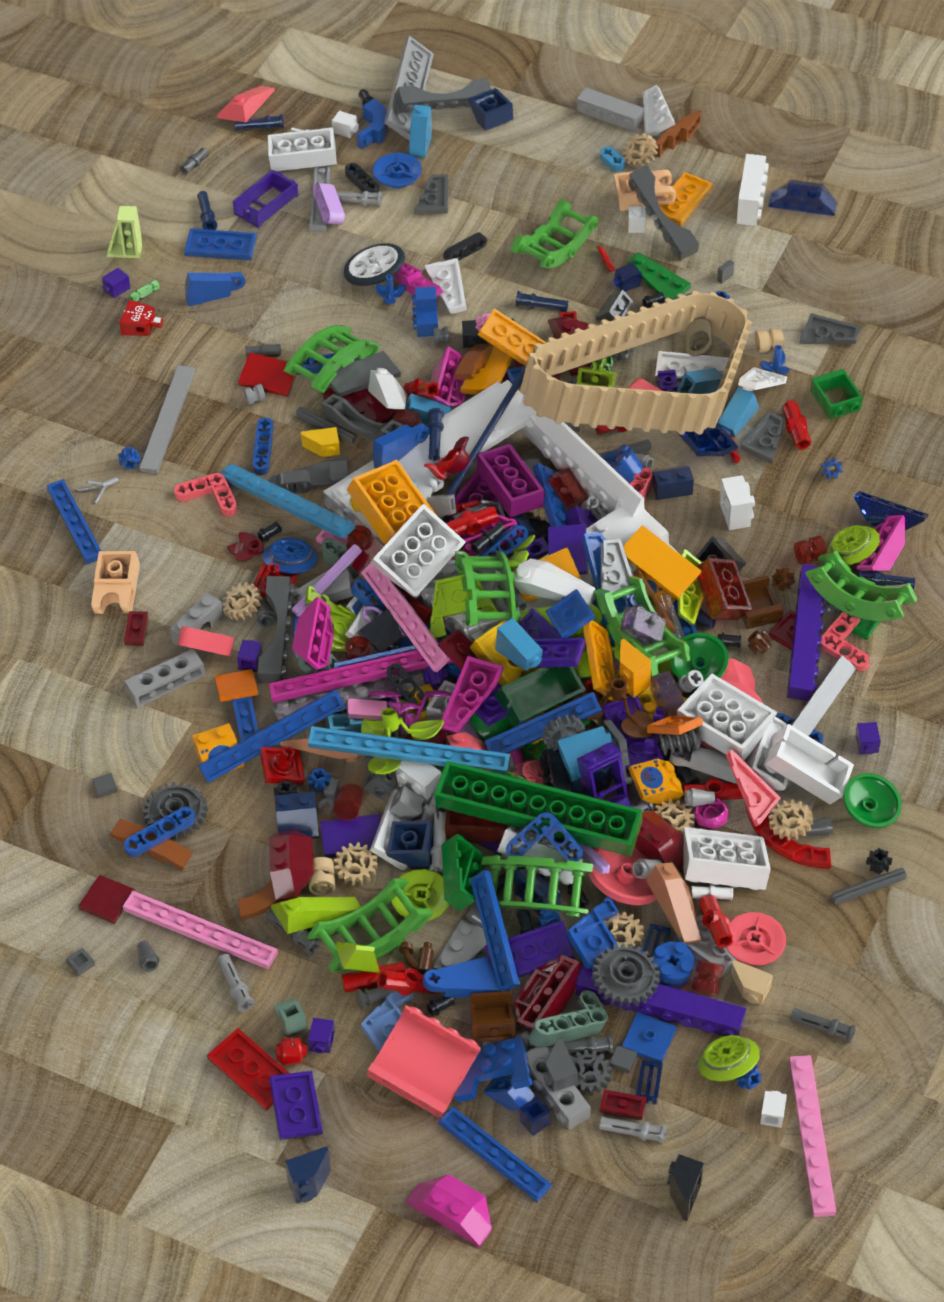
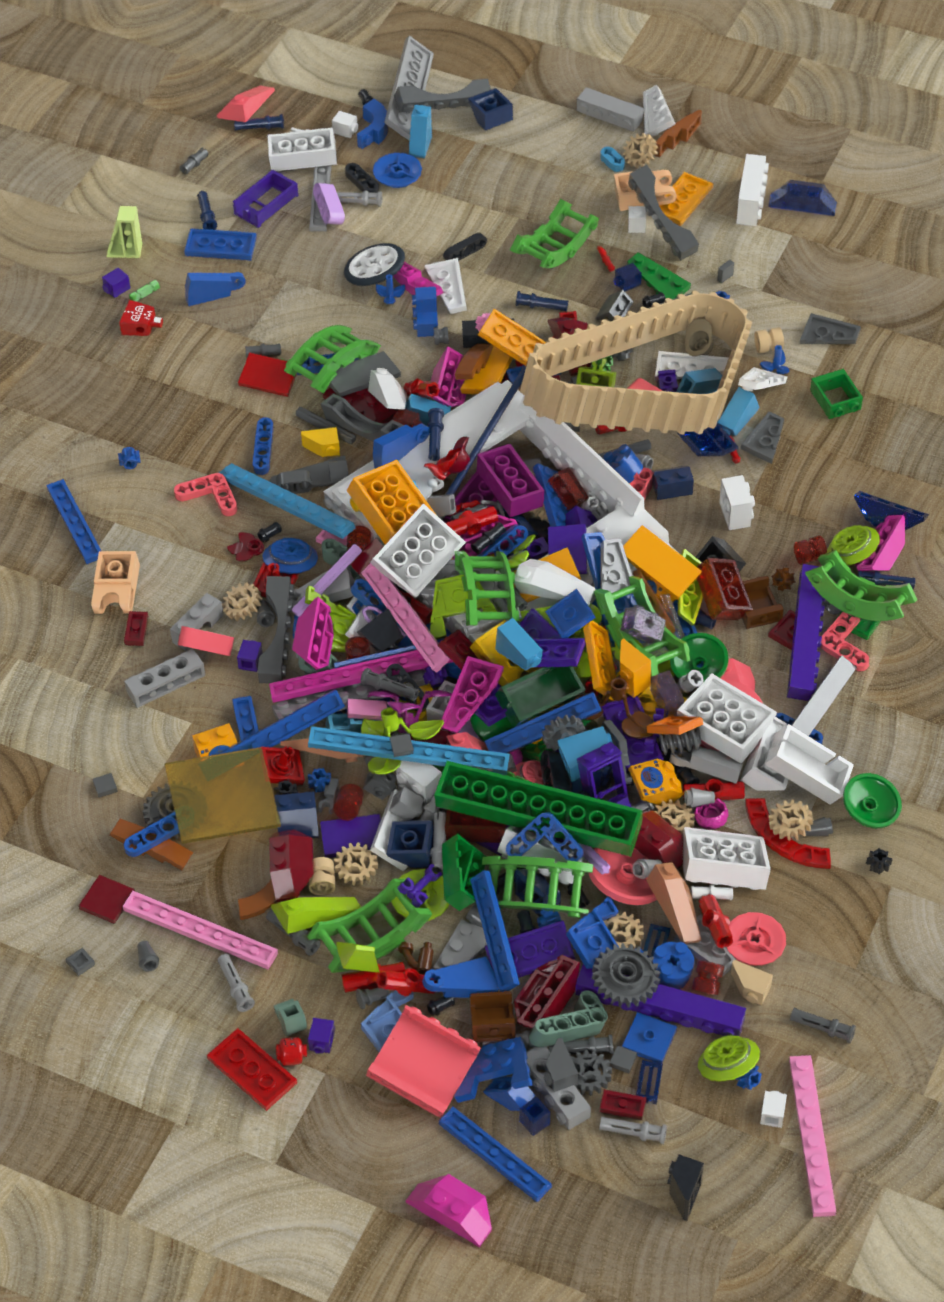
light grey plant [77,476,119,504] -> none
light grey tile [139,365,195,474] -> none
orange tile [215,669,258,702] -> none
light grey wheel [243,384,266,405] -> none
dark purple tile [269,1070,323,1140] -> none
dark blue slope [285,1146,331,1204] -> none
dark grey wing [414,174,448,214] -> none
black pin [717,632,741,648] -> none
coral wing [725,749,781,826] -> none
reddish brown gear [748,630,771,654] -> none
red piece [782,400,811,450] -> none
blue gear [820,457,843,479] -> none
dark grey axle [831,868,907,905] -> none
dark purple brick [855,722,881,754] -> none
none -> clear yellow piece [164,747,281,844]
none -> dark grey pin [360,668,419,701]
none -> dark grey tile [390,734,414,757]
none -> dark purple bar [397,864,442,908]

